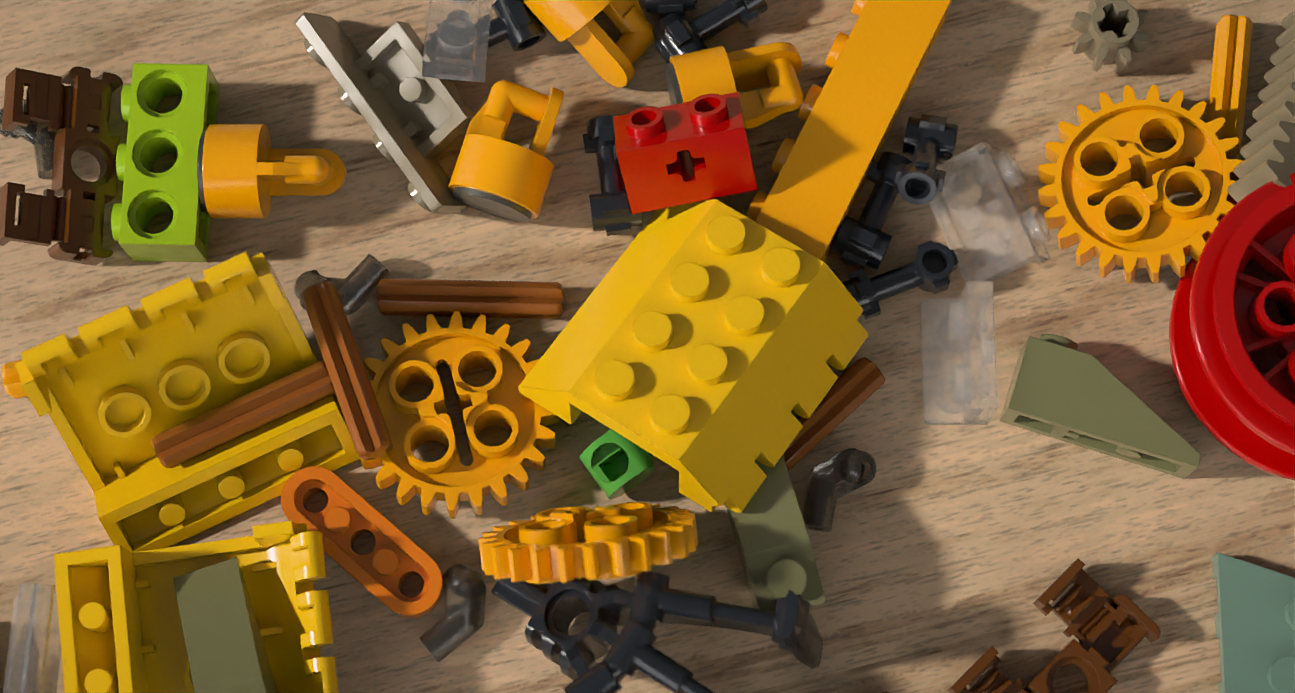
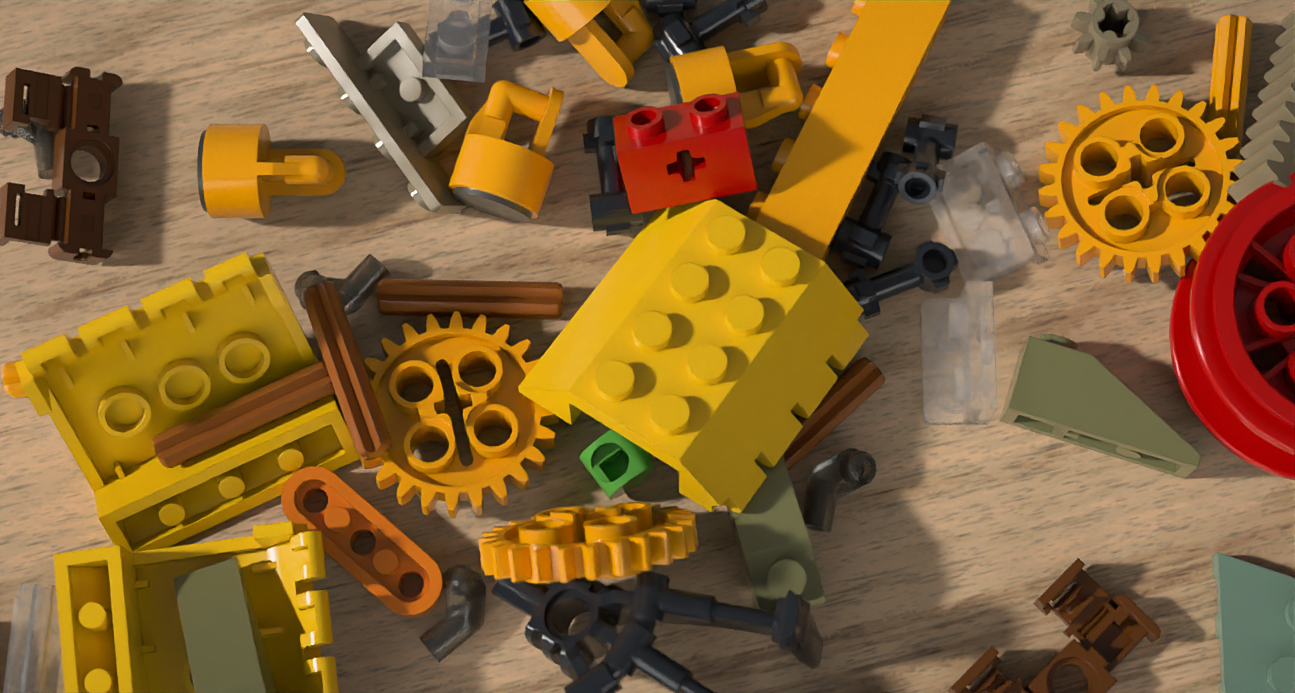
lime brick [111,63,220,262] -> none

